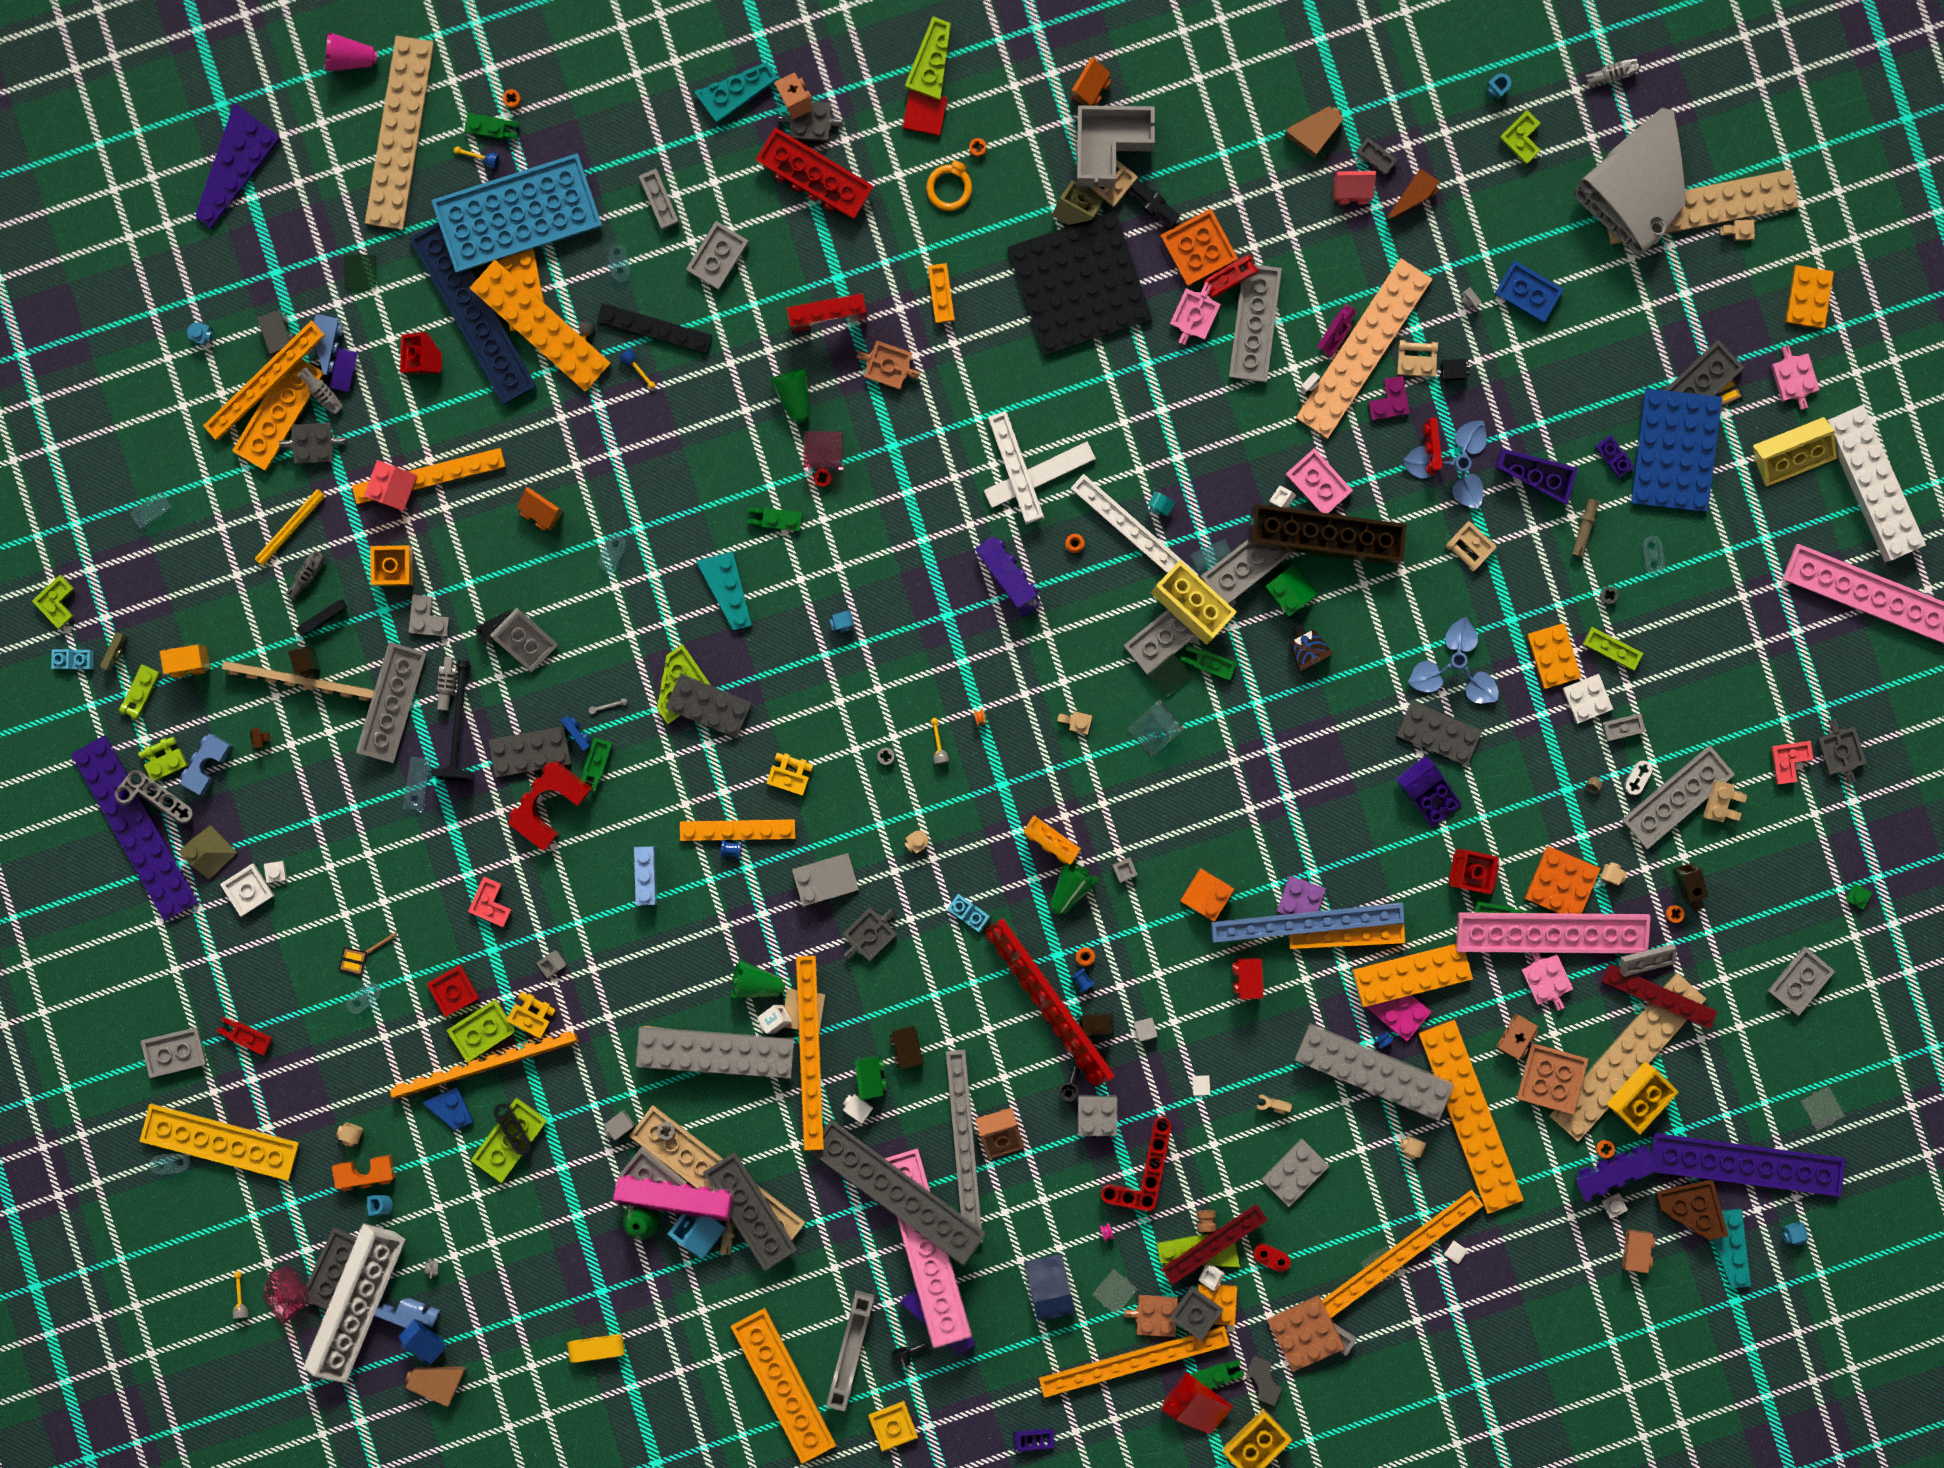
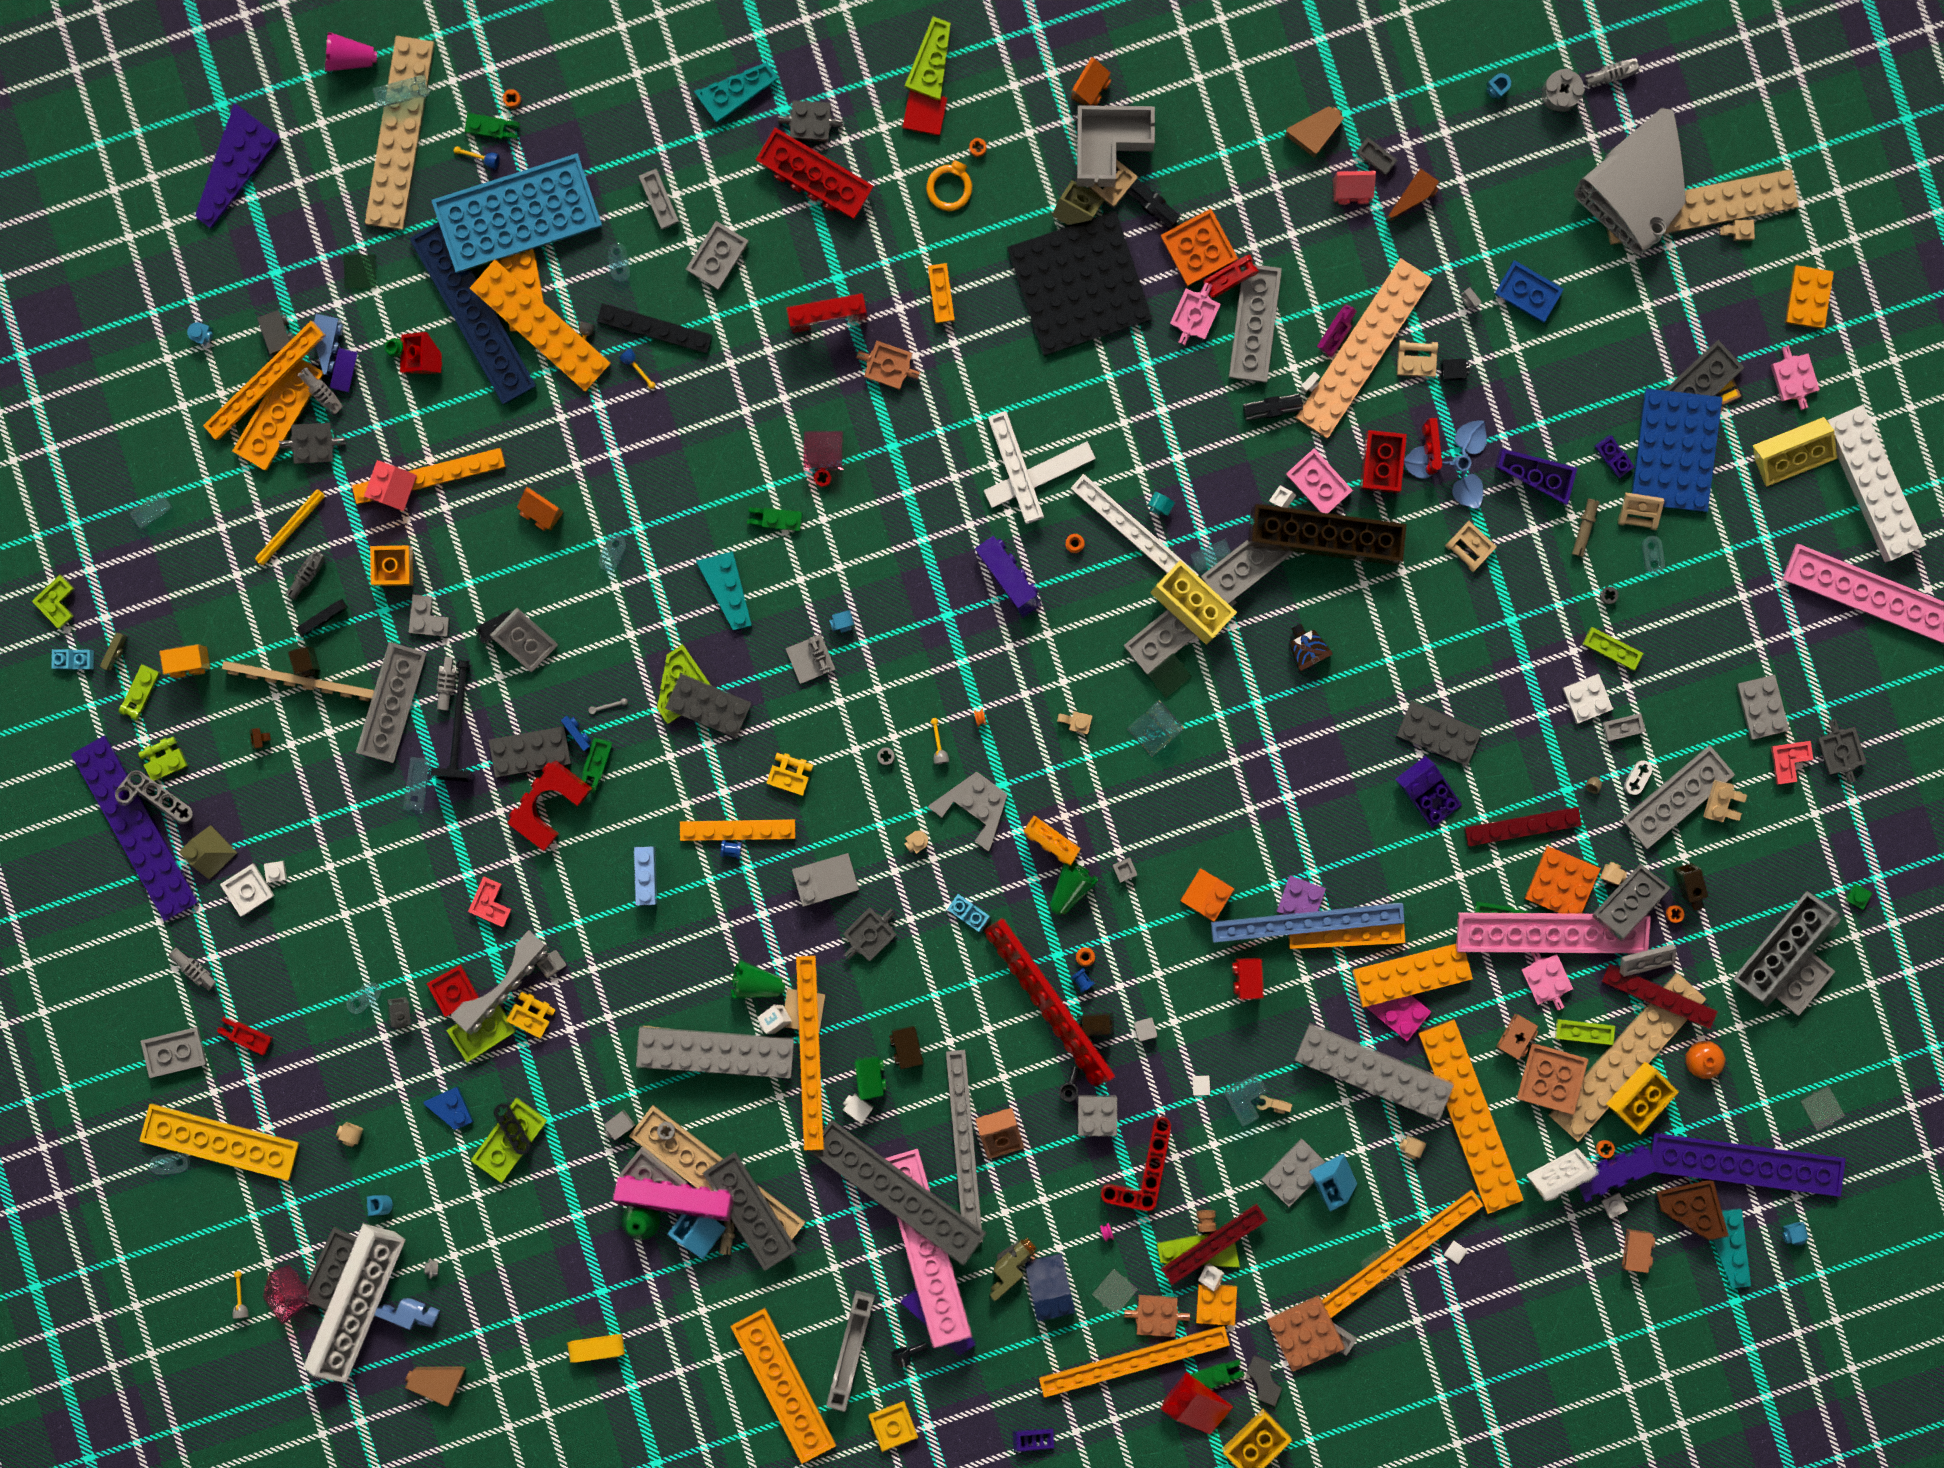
medium blue arch [180,734,233,795] -> none
orange arch [332,1155,396,1191] -> none
piece [338,933,397,976] -> none
light orange plate [390,1031,579,1099] -> none
blue brick [399,1319,446,1364] -> none
green cone [770,368,810,423] -> none
nougat brick [774,72,813,120] -> none
dark grey plate [1169,1286,1223,1340] -> none
green hinge [1180,645,1237,681] -> none
red plate [1253,1243,1291,1272] -> none
green slope [1264,564,1317,618] -> none
magenta plate [1368,376,1410,421] -> none
blue bush [1374,1031,1393,1049] -> none
medium blue plant [1408,617,1498,704] -> none
red slope [1448,849,1500,894] -> none
lime plate [1499,110,1540,165] -> none
light orange plate [1527,623,1581,689] -> none
none -> light grey hinge [168,948,216,991]
none -> clear light blue plate [372,75,430,108]
none -> green plate [385,338,403,357]
none -> dark grey brick [387,997,411,1029]
none -> light grey arch [450,930,549,1034]
none -> light grey hinge [786,634,836,684]
none -> light grey wing [928,772,1007,851]
none -> olive plate [990,1237,1037,1301]
none -> clear light blue brick [1223,1073,1267,1127]
none -> black piece [1243,393,1303,421]
none -> dark azure slope [1309,1154,1357,1211]
none -> red brick [1360,430,1407,494]
none -> dark red plate [1464,807,1582,846]
none -> white plate [1526,1148,1598,1201]
none -> light grey brick [1542,69,1584,112]
none -> lime plate [1555,1019,1615,1045]
none -> dark grey plate [1592,864,1671,941]
none -> tan plate [1618,492,1664,530]
none -> orange cylinder [1685,1041,1725,1079]
none -> dark grey brick [1733,891,1841,1008]
none -> light grey plate [1736,675,1789,740]

